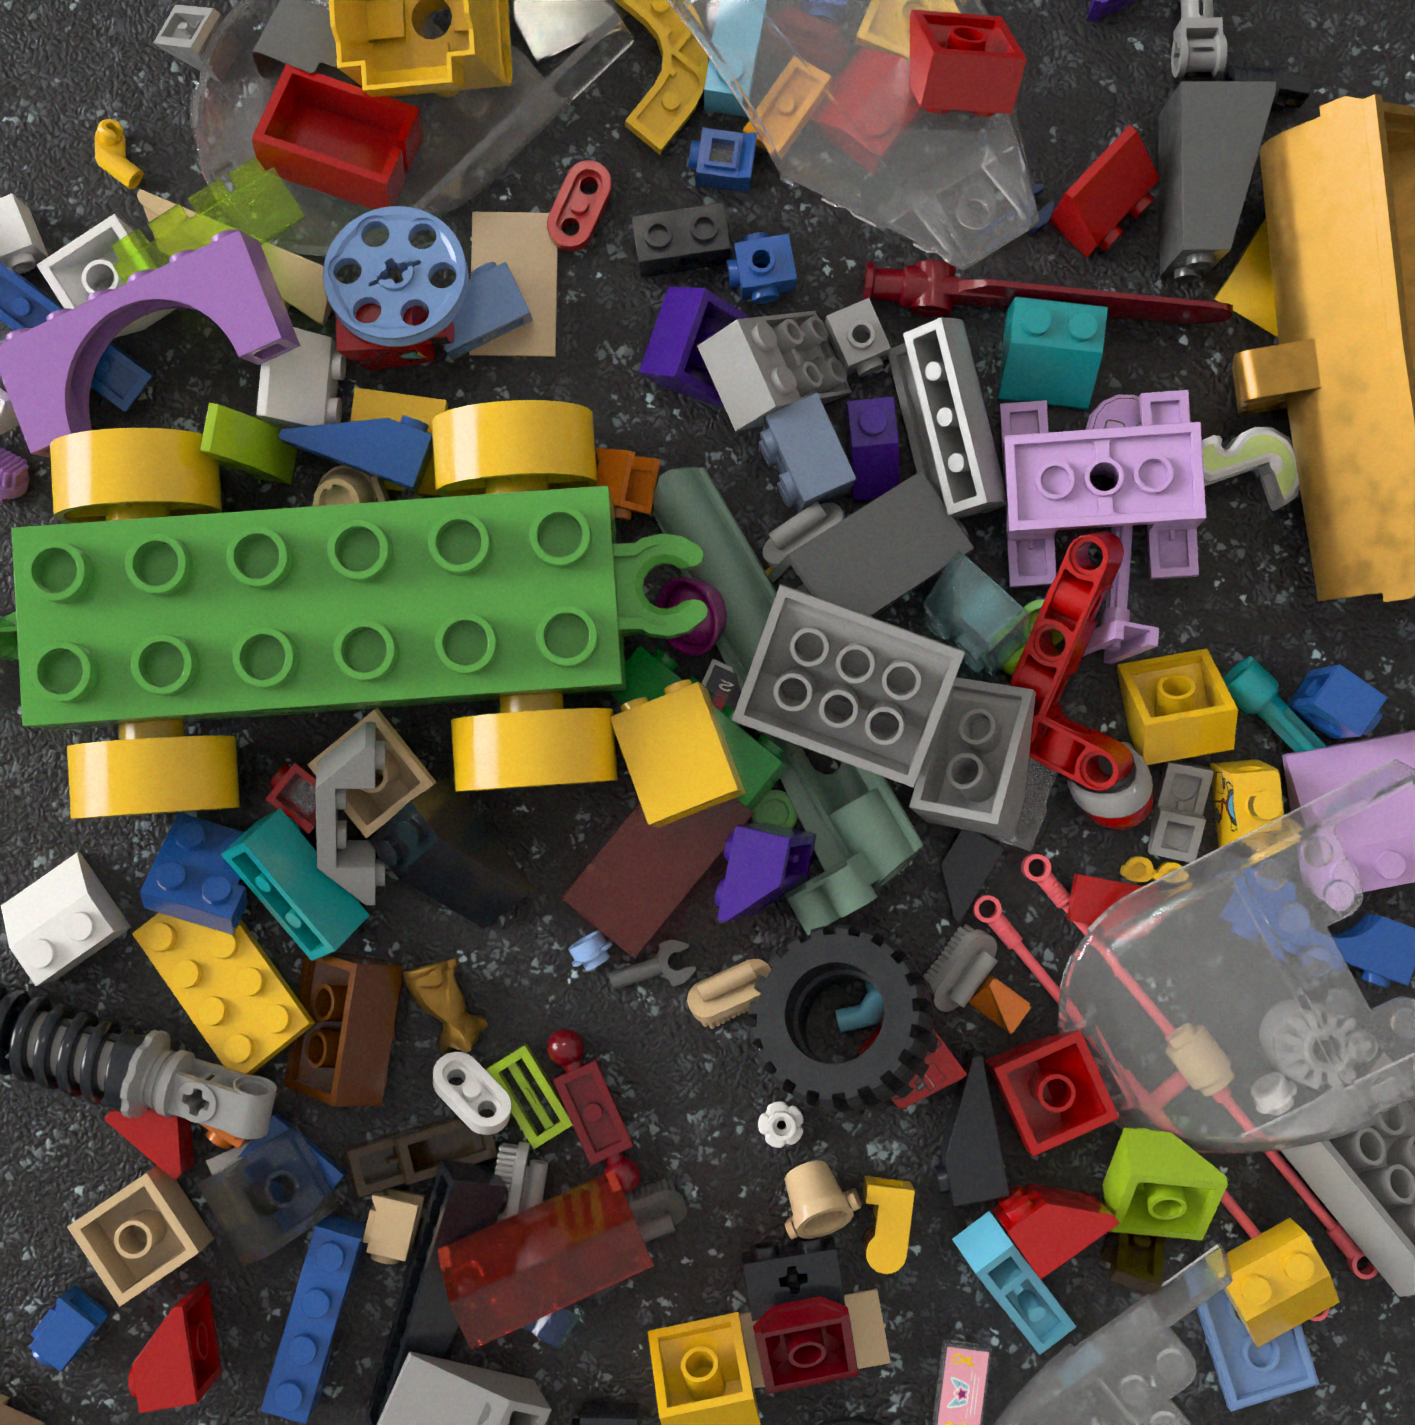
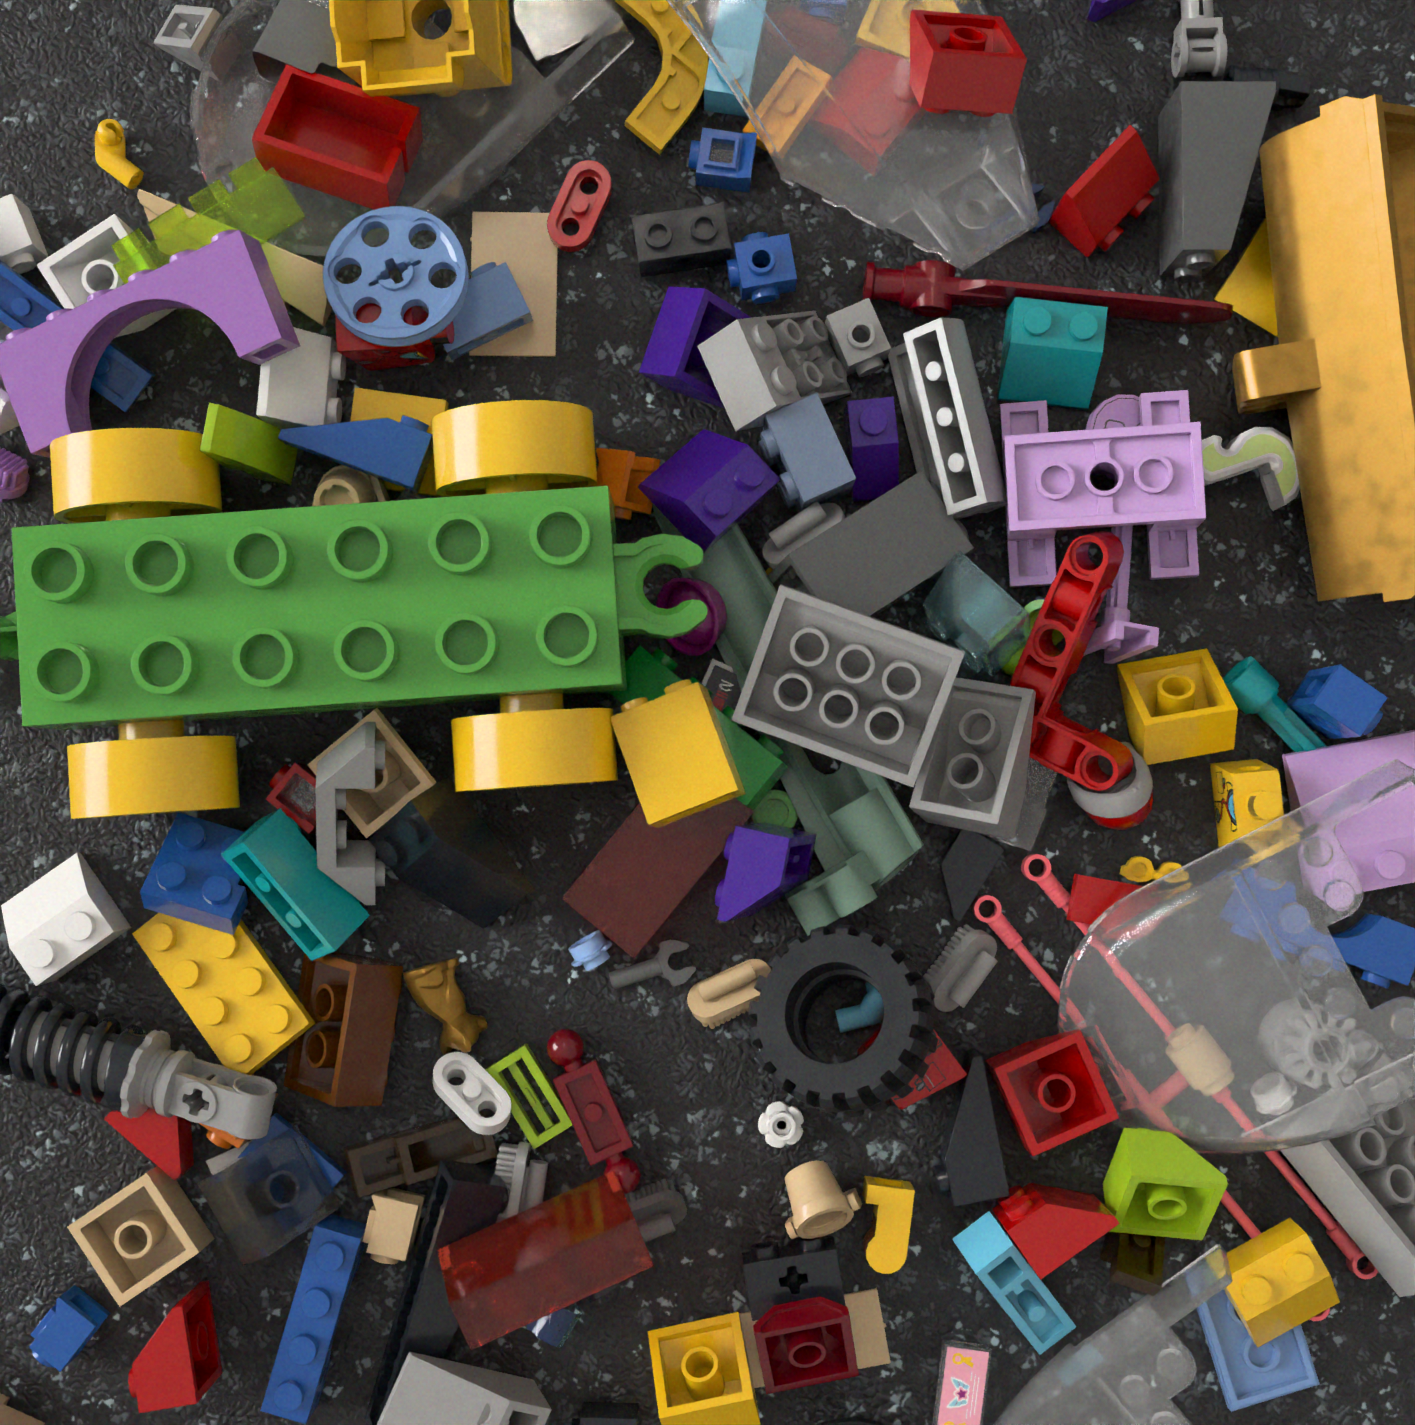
orange slope [969,975,1031,1035] -> none
light grey slope [1148,760,1214,864] -> none
none -> dark purple slope [638,429,780,554]

